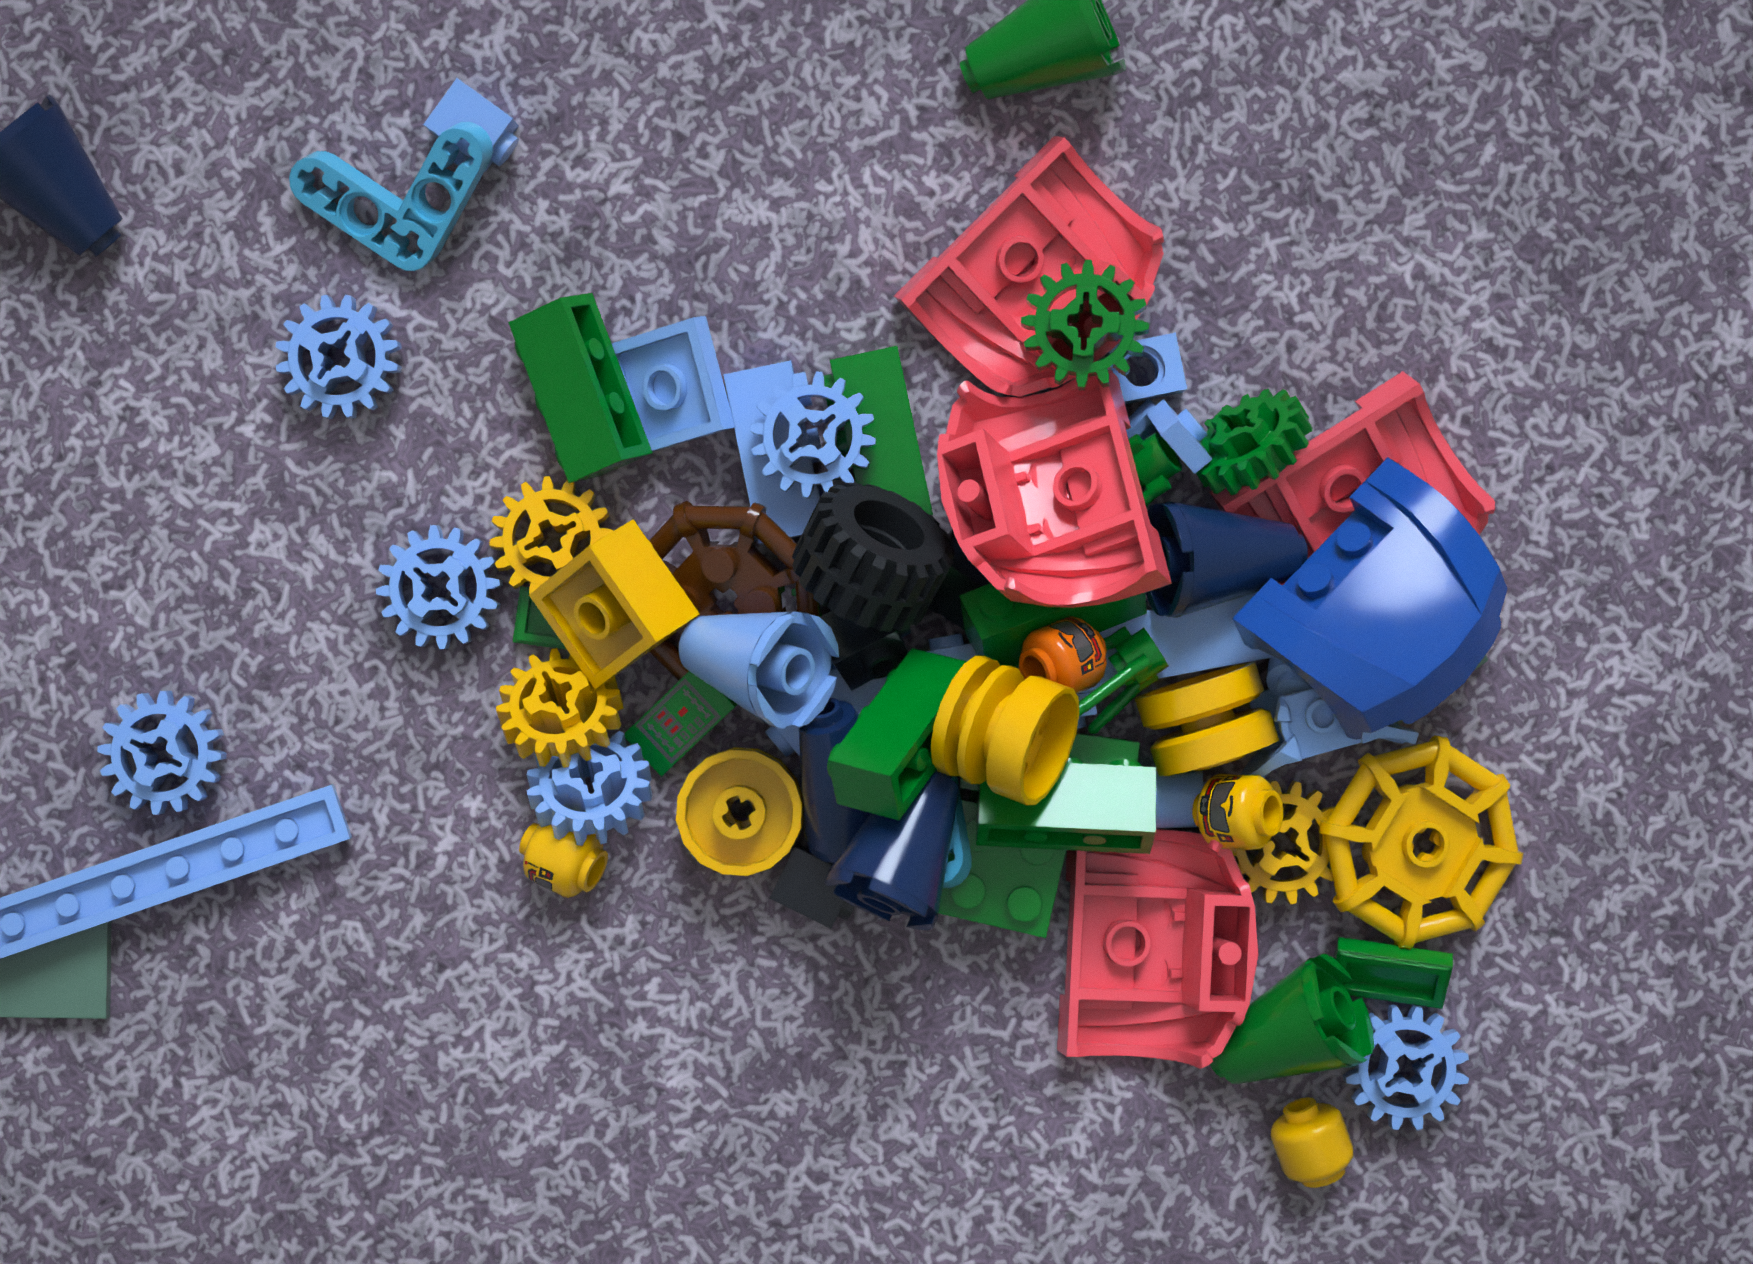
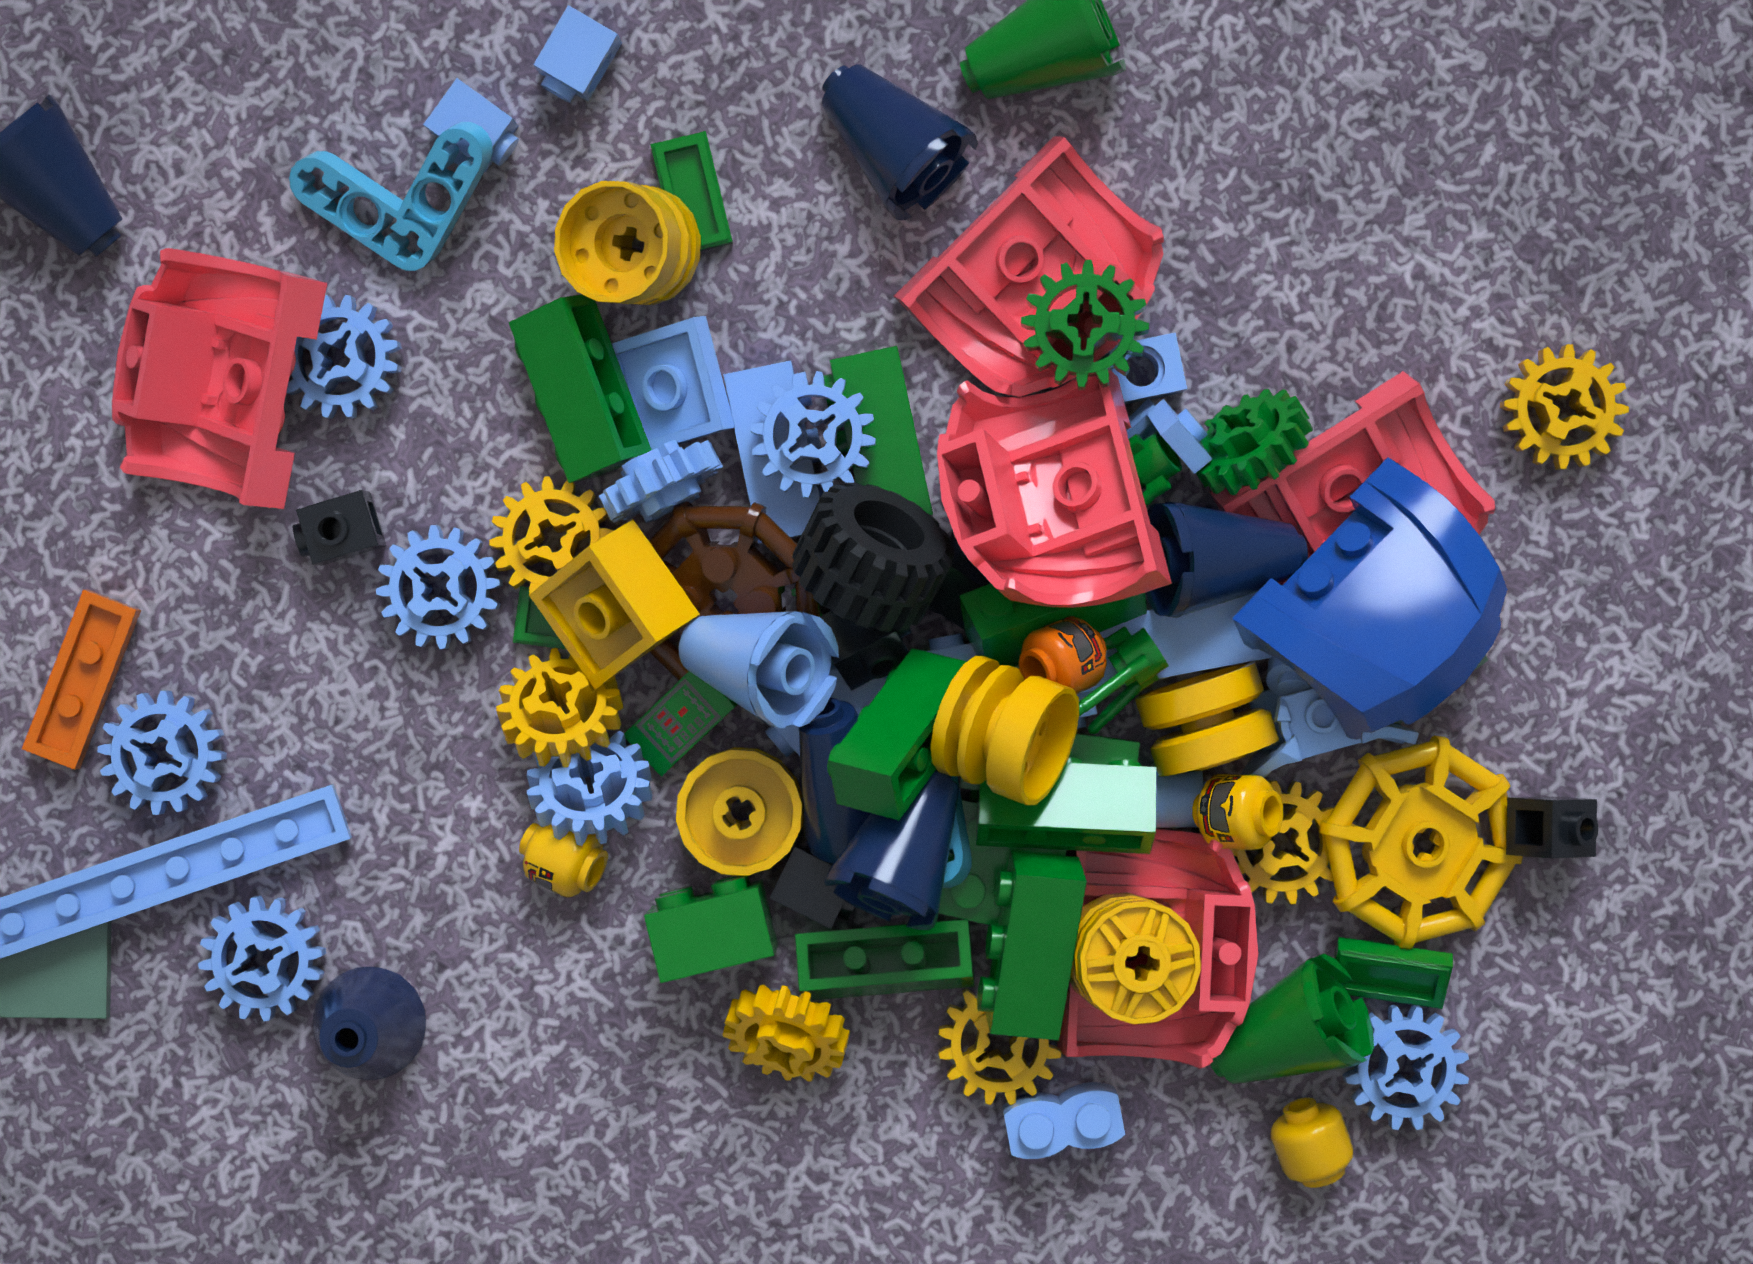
none -> orange plate [22,589,141,770]
none -> coral piece [112,248,327,509]
none -> light blue gear [198,895,326,1022]
none -> black brick [292,490,386,566]
none -> dark blue cone [313,967,426,1080]
none -> light blue brick [533,5,622,103]
none -> yellow wheel [554,181,701,305]
none -> light blue gear [599,440,723,523]
none -> green brick [644,875,779,983]
none -> green tile [650,131,733,251]
none -> yellow gear [722,985,850,1082]
none -> green brick [795,919,975,1001]
none -> dark blue cone [821,64,978,220]
none -> yellow gear [938,988,1062,1105]
none -> green brick [977,850,1087,1040]
none -> light blue brick [1002,1082,1125,1159]
none -> yellow wheel [1069,892,1201,1025]
none -> yellow gear [1500,344,1629,470]
none -> black brick [1506,796,1598,859]

